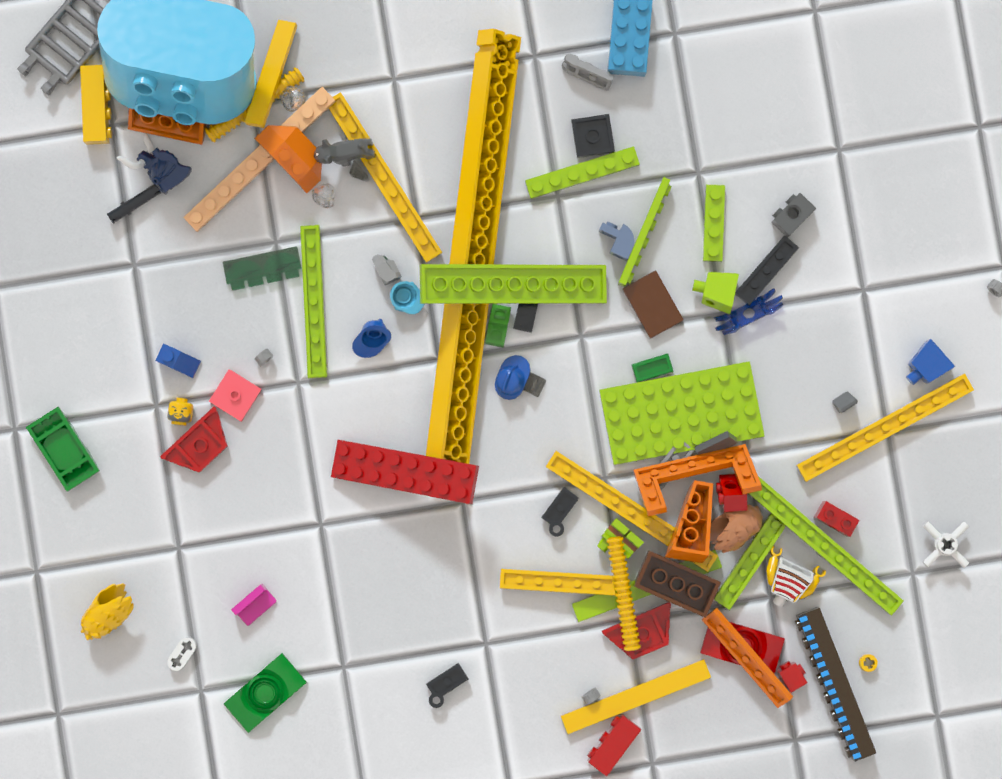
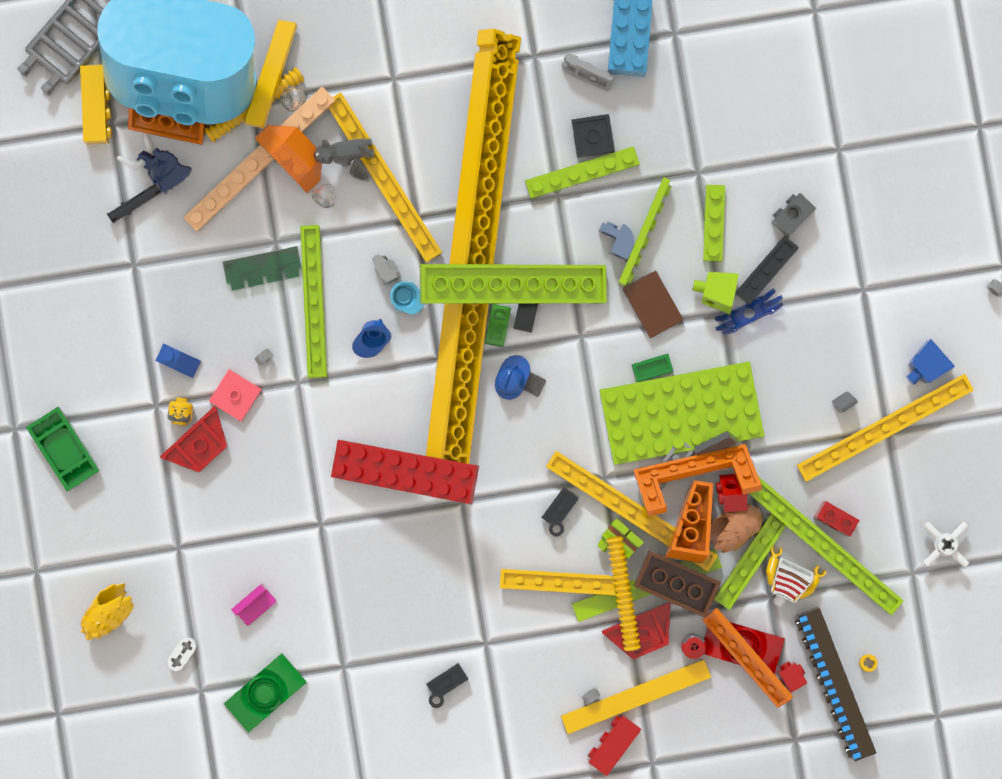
none -> red head [680,633,707,659]

